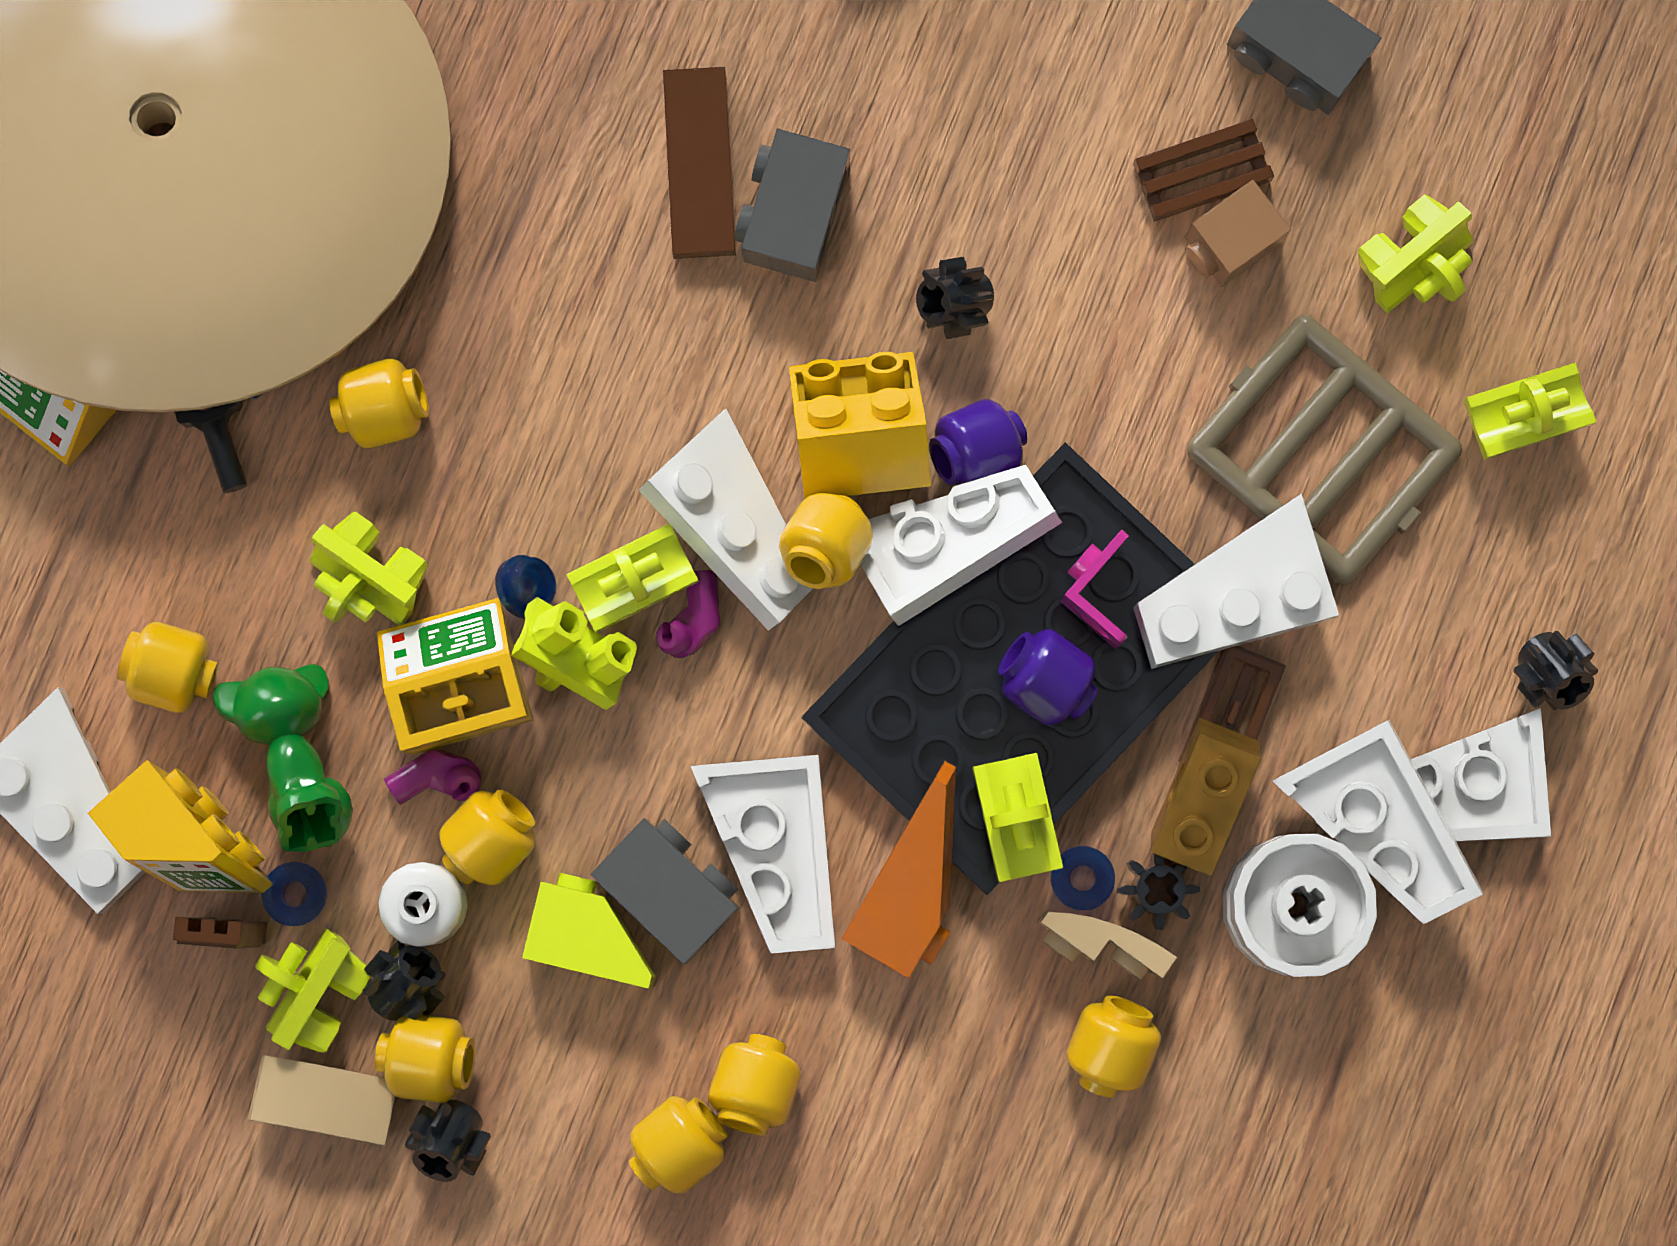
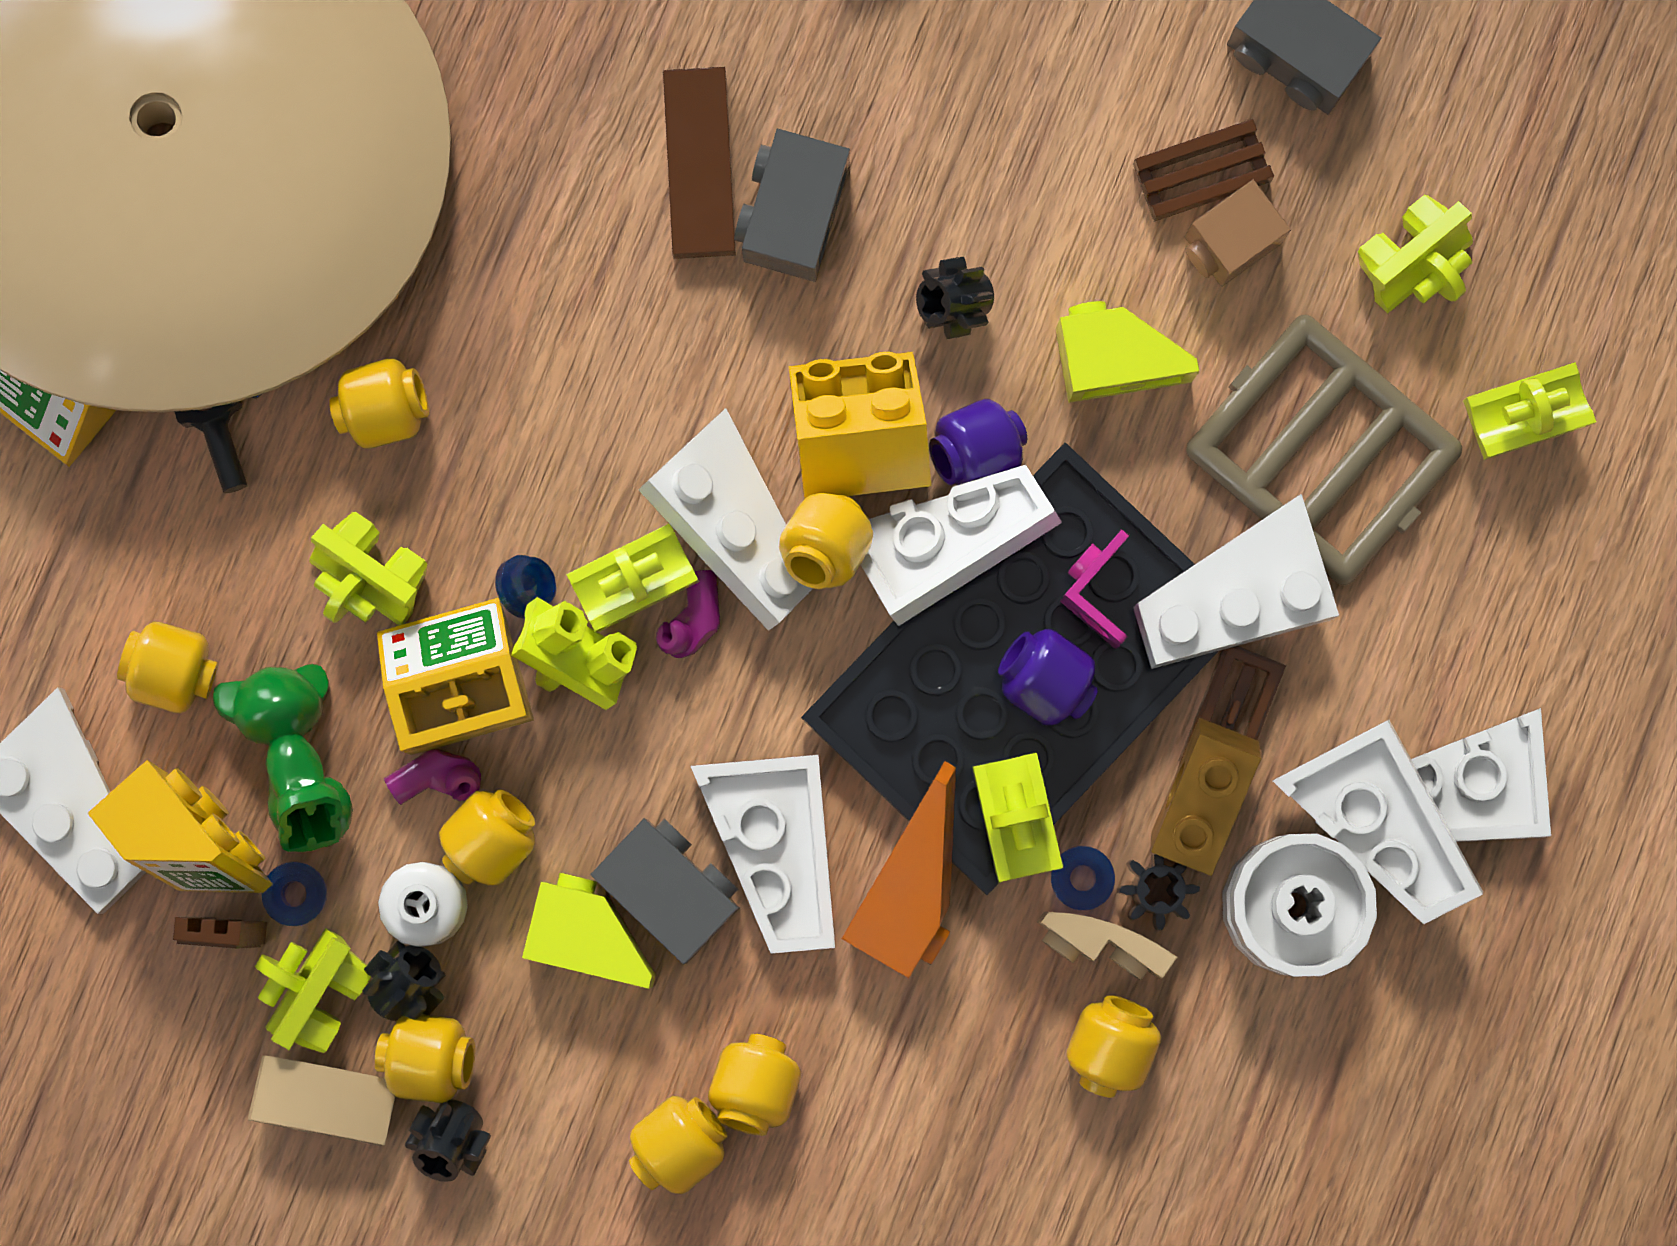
black gear [1513,631,1598,710] -> none
none -> neon yellow slope [1056,301,1199,403]

